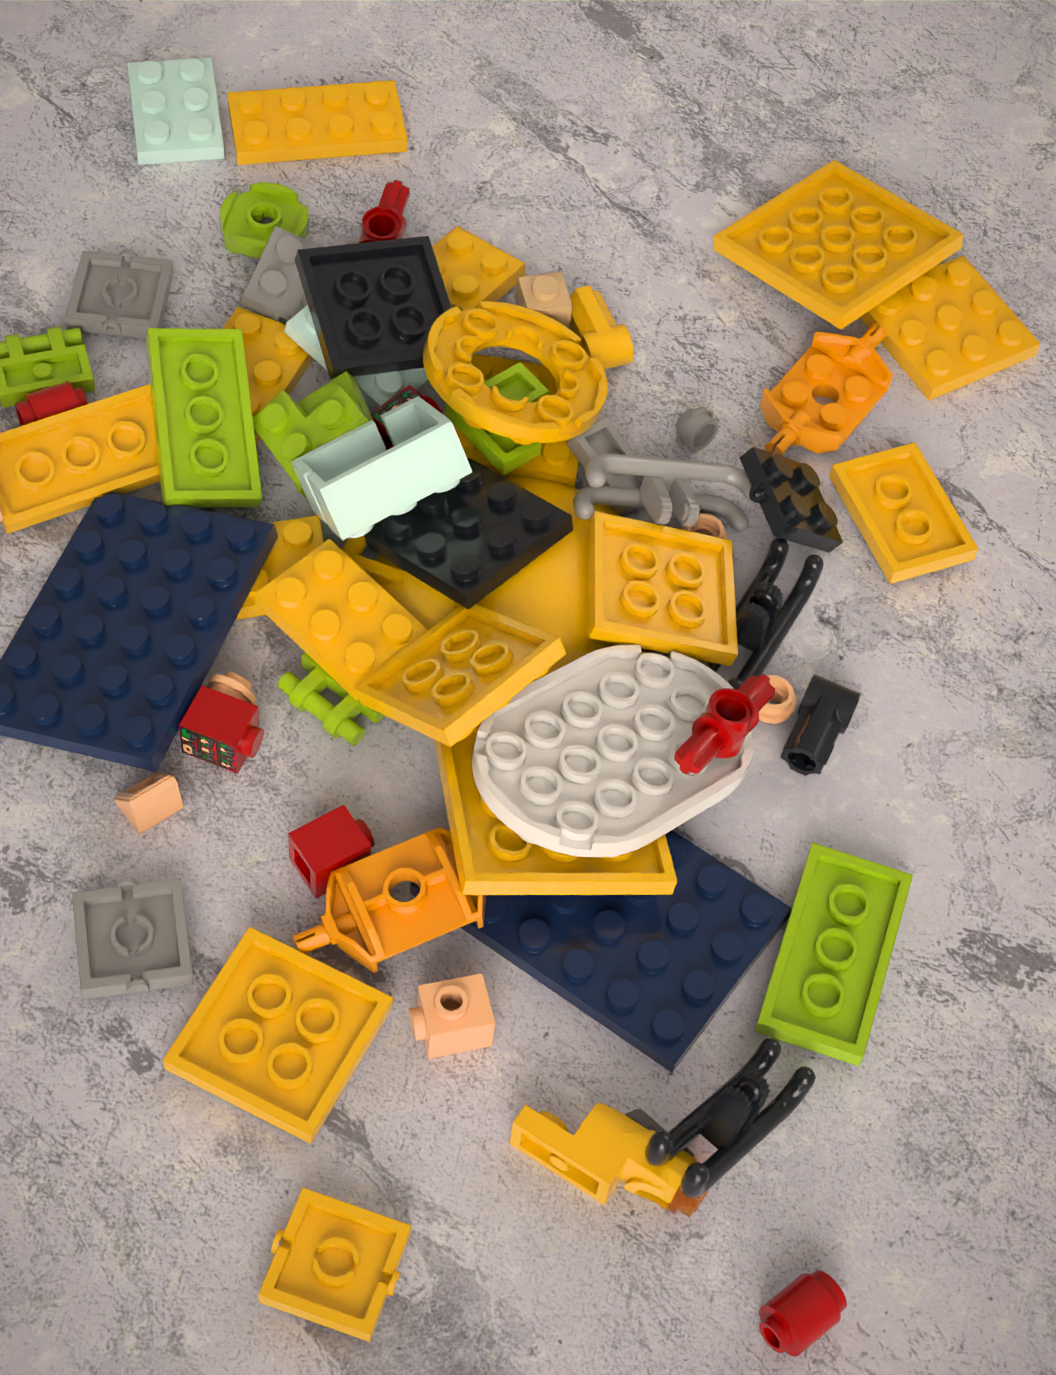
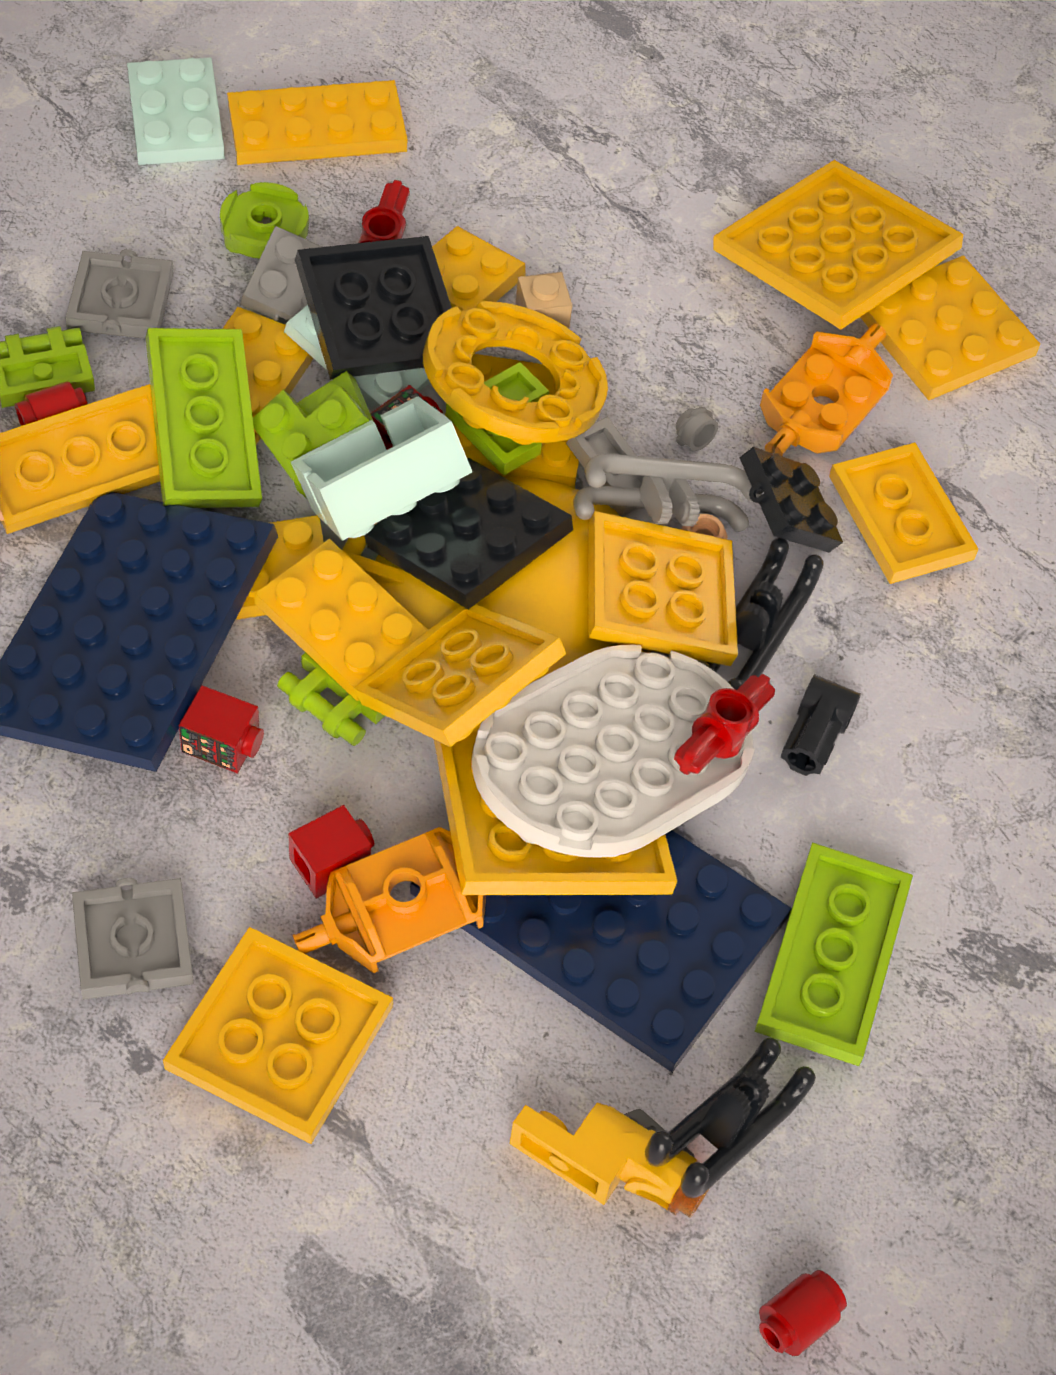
light nougat slope [114,772,184,835] -> none
light nougat plate [208,672,257,704] -> none
yellow plate [258,1187,412,1342] -> none
light nougat brick [408,973,495,1059] -> none
yellow piece [570,286,634,370] -> none
light nougat plate [759,675,797,724] -> none

